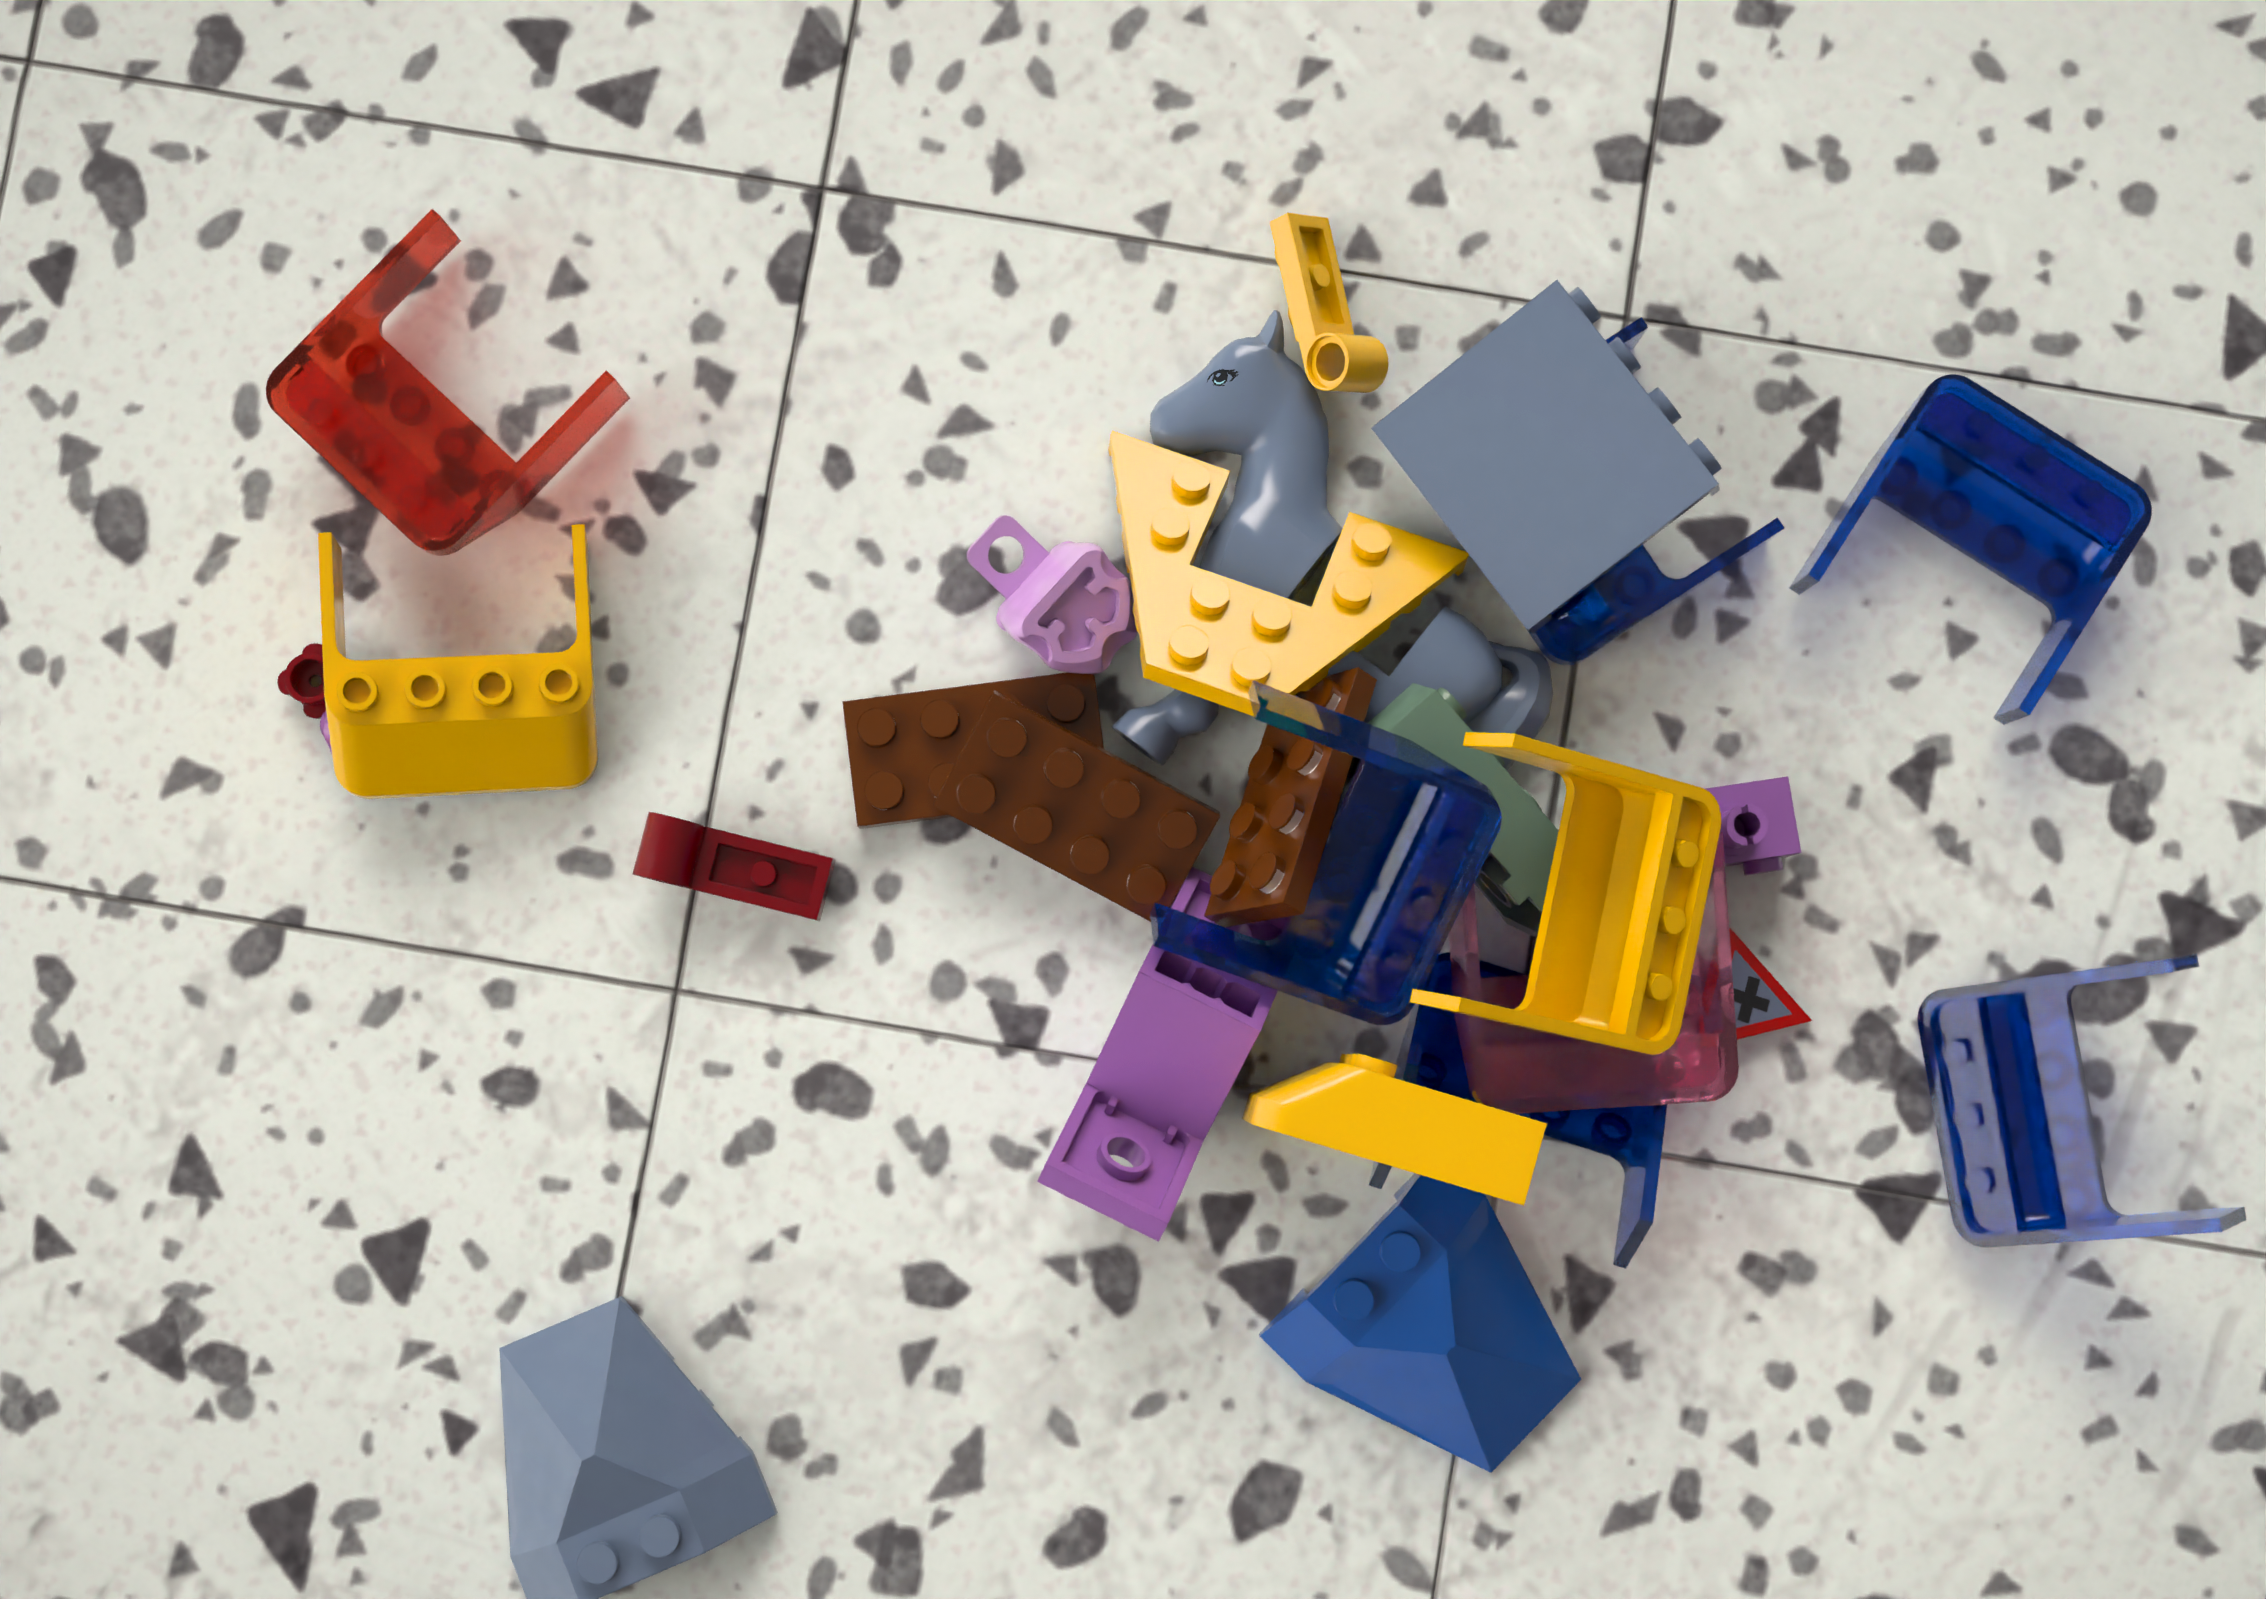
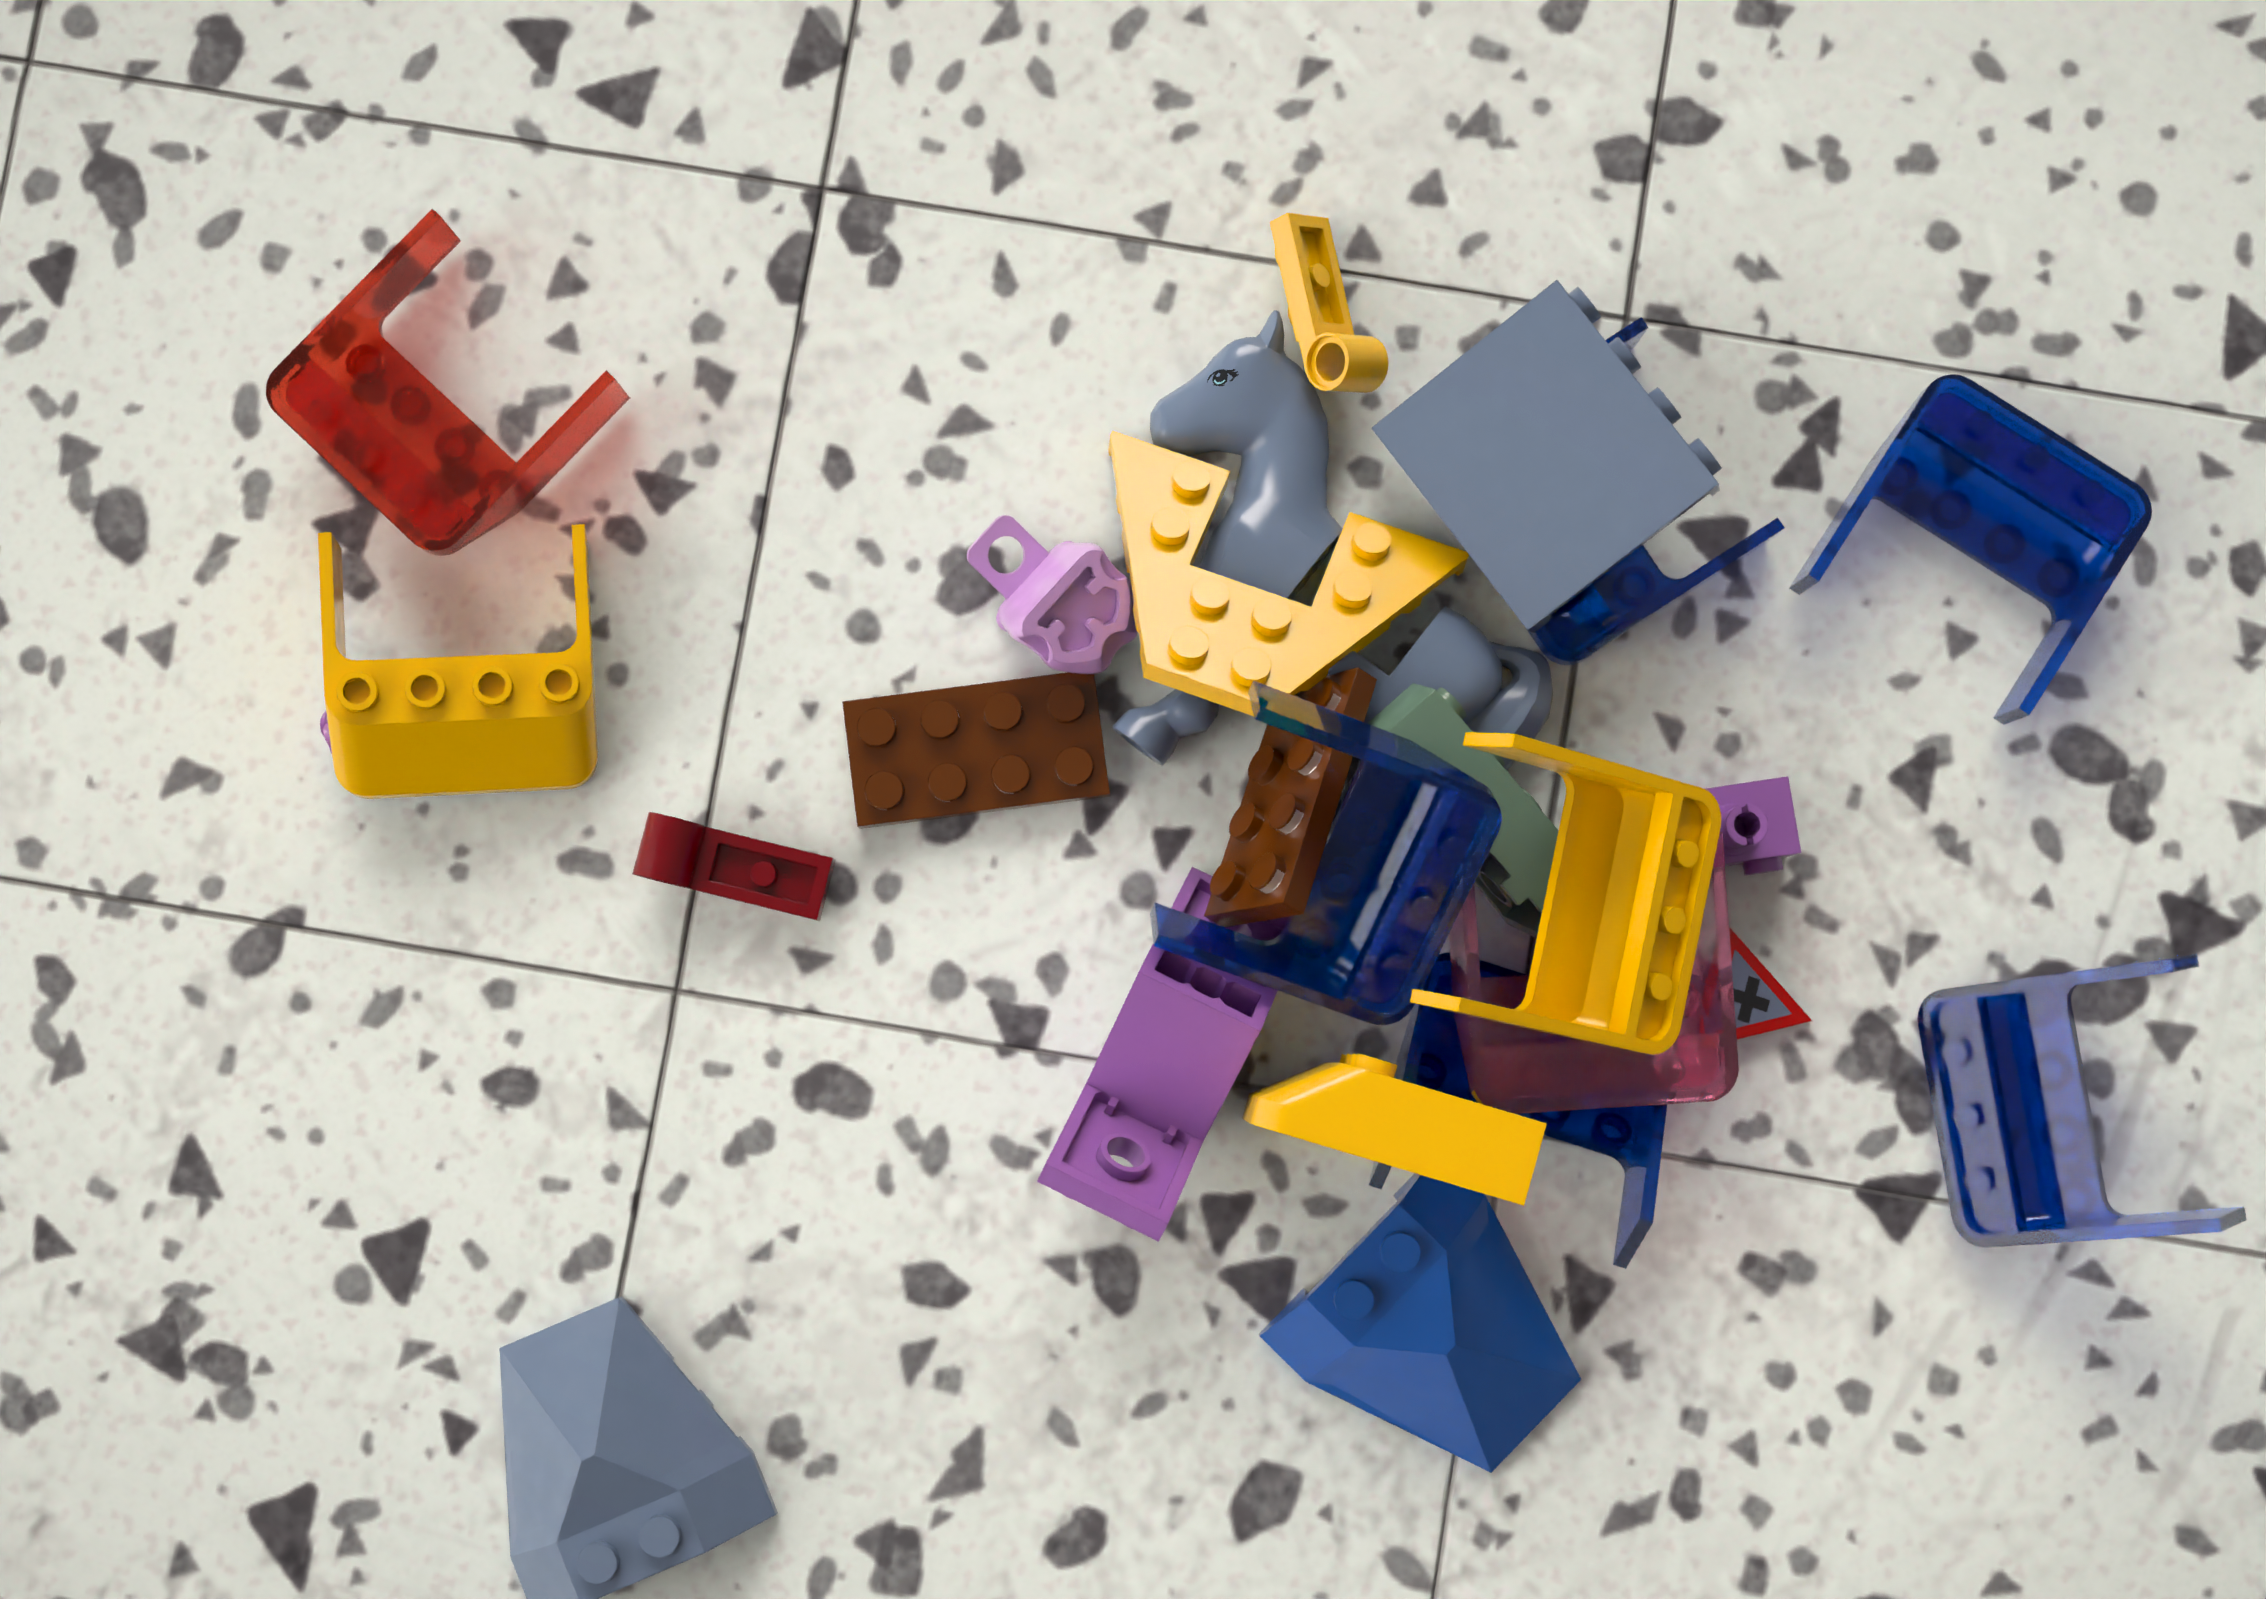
dark red plate [277,643,326,719] -> none
reddish brown piece [933,690,1221,926] -> none

